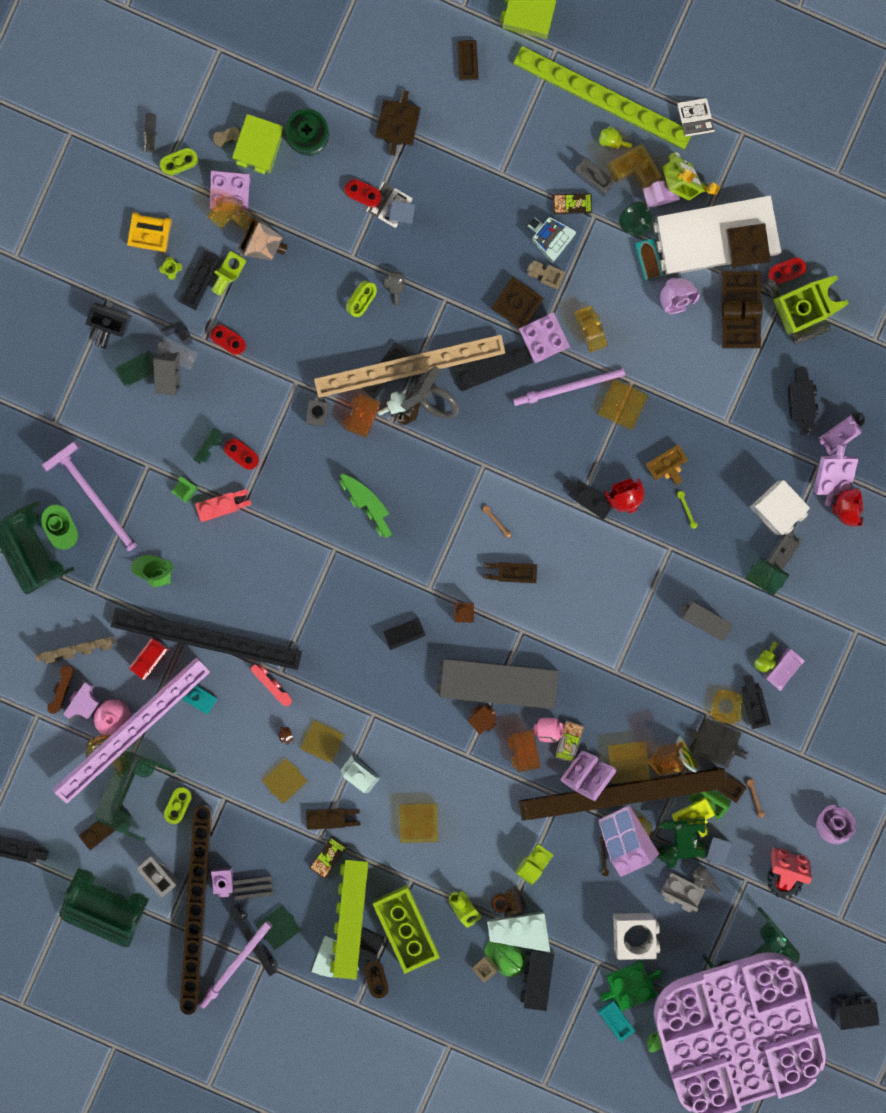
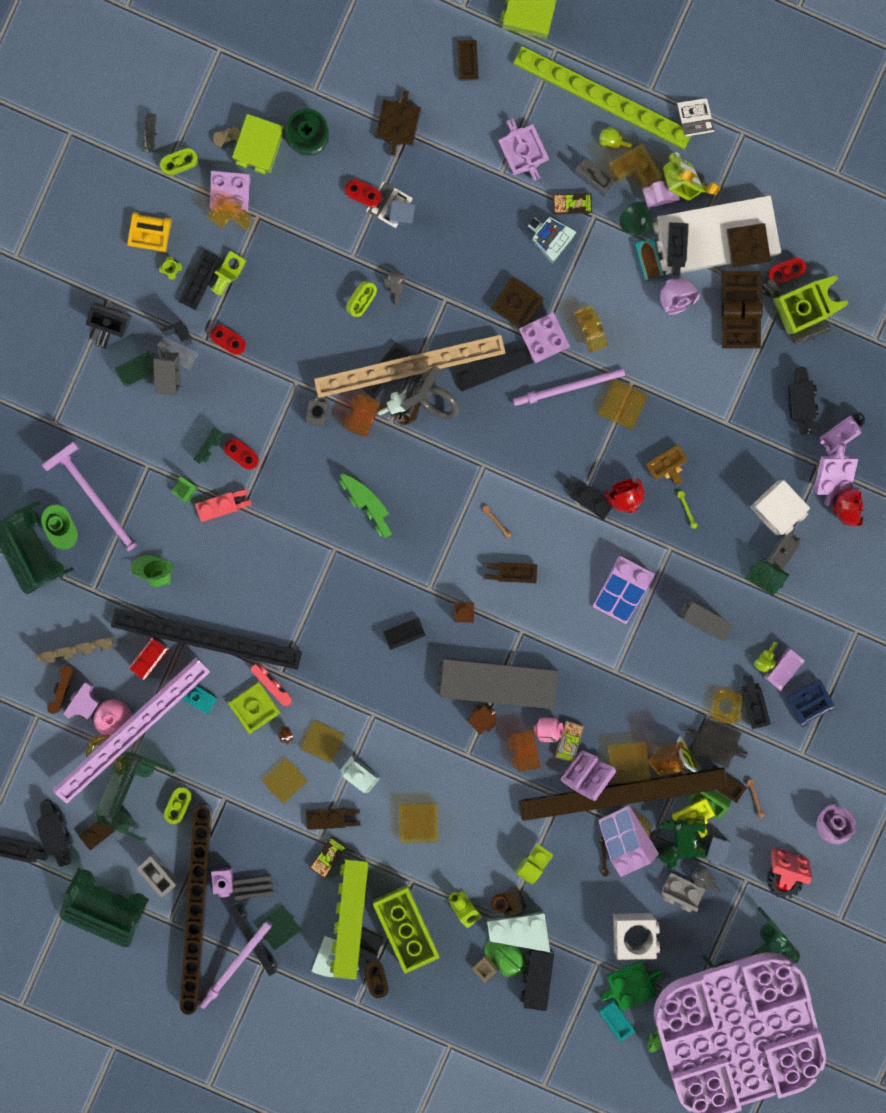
torso [238,216,287,261] -> none
dark tan plate [527,260,566,290] -> none
black brick [831,992,880,1030] -> none
none -> black hinge [36,799,73,867]
none -> lime tile [228,681,281,734]
none -> lavender plate [498,118,549,182]
none -> slope [592,556,655,624]
none -> black hinge [666,222,689,278]
none -> dark blue plate [786,679,836,728]

